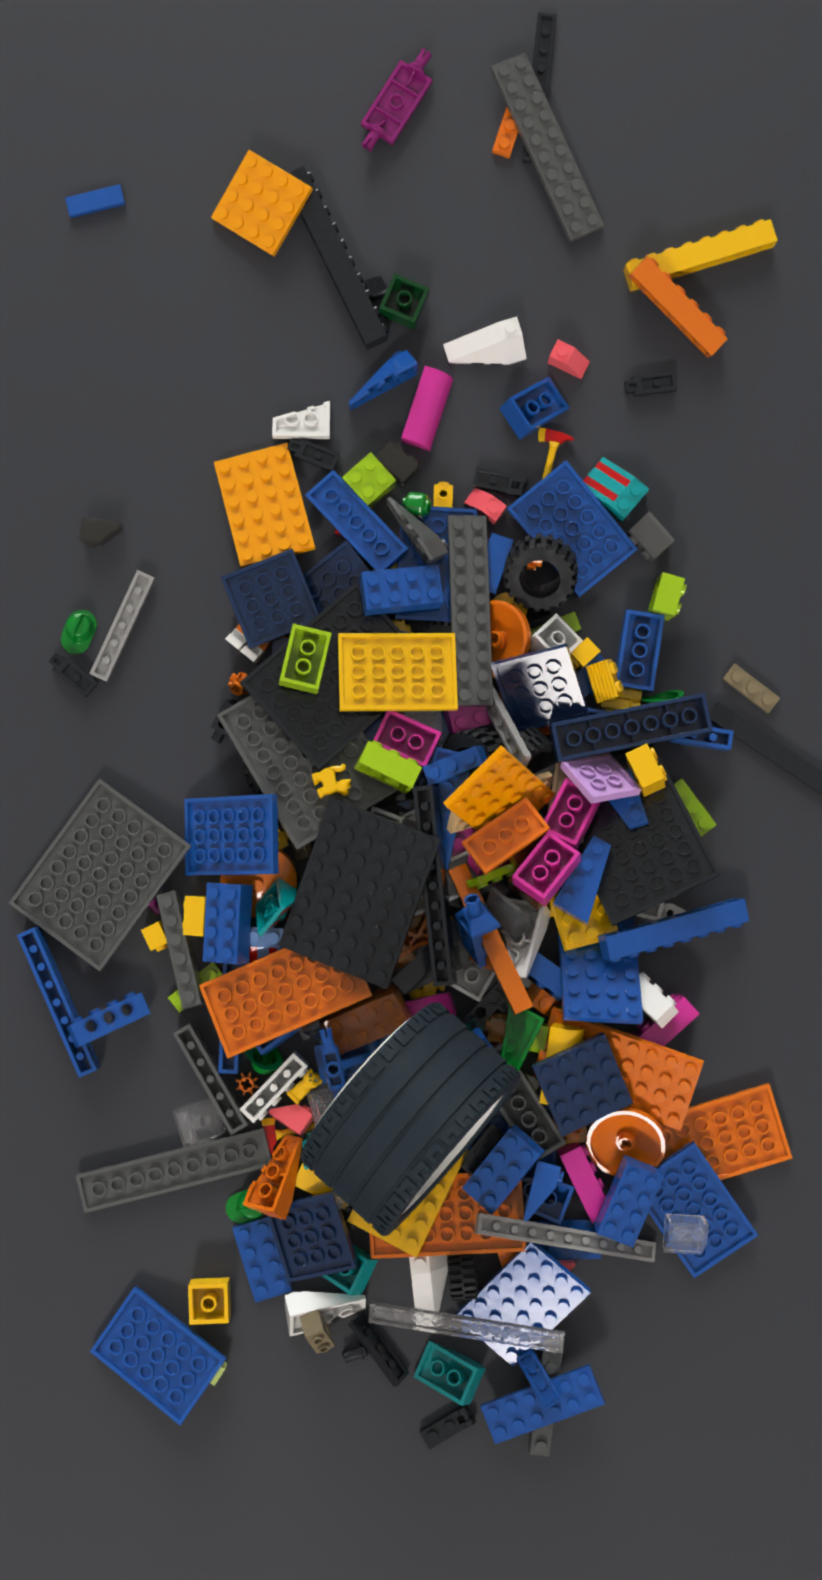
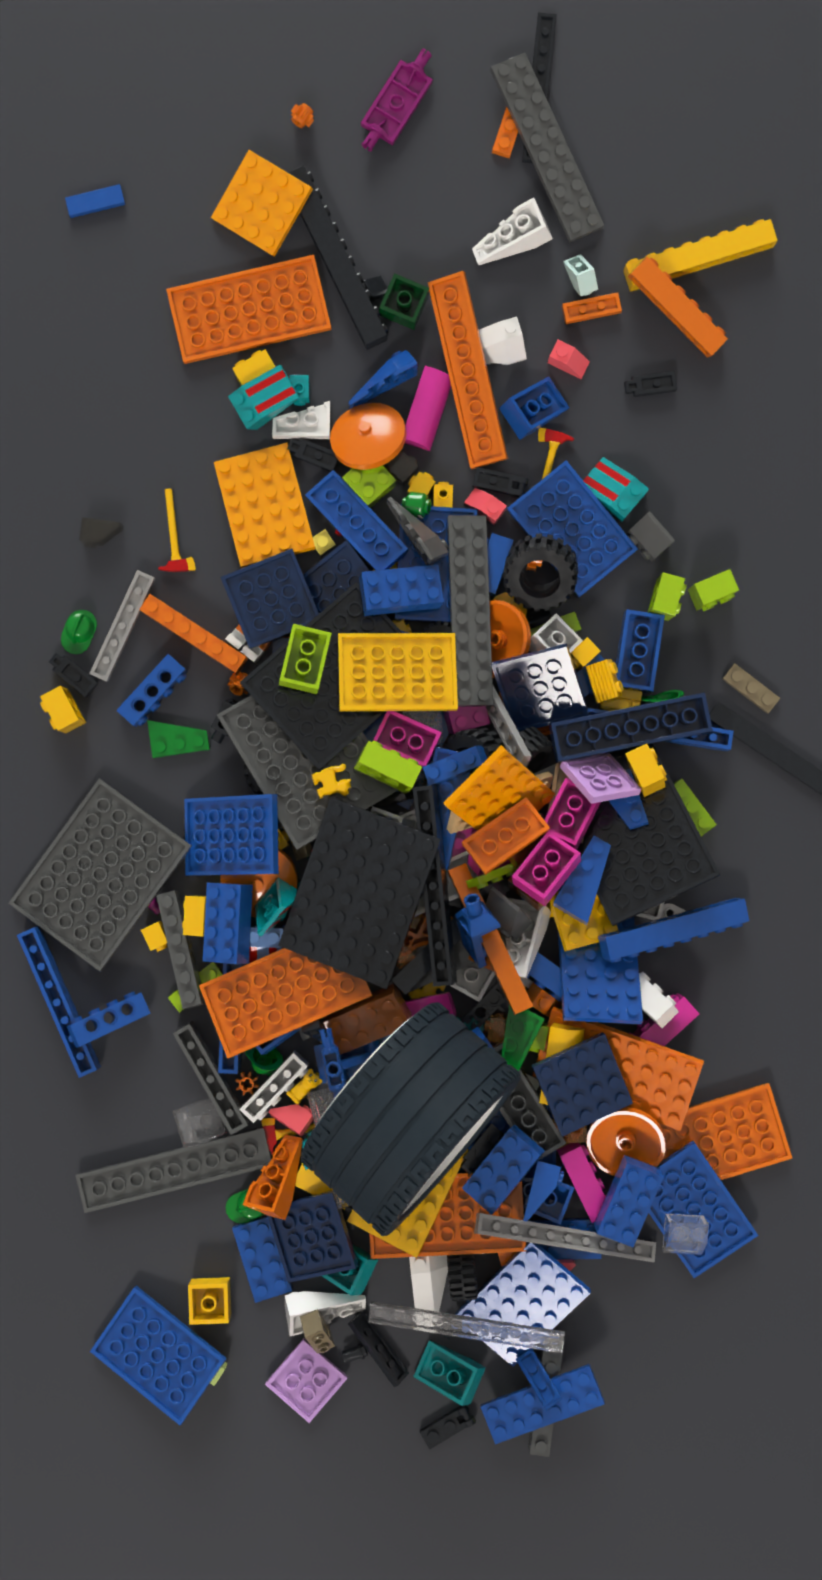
none -> yellow brick [40,685,86,733]
none -> blue brick [116,654,187,727]
none -> orange brick [139,594,248,675]
none -> green wing [147,720,210,758]
none -> yellow piece [158,489,196,572]
none -> orange plate [166,255,332,364]
none -> teal slope [228,365,300,430]
none -> yellow brick [232,349,275,386]
none -> lavender plate [265,1338,348,1423]
none -> teal brick [289,375,310,406]
none -> orange gear [291,103,314,128]
none -> light yellow plate [313,529,336,557]
none -> orange dish [330,403,406,470]
none -> yellow brick [407,472,436,497]
none -> orange plate [427,271,508,469]
none -> white wedge [472,198,553,265]
none -> orange plate [562,292,622,324]
none -> light aqua slope [563,254,598,296]
none -> lime brick [688,569,739,612]

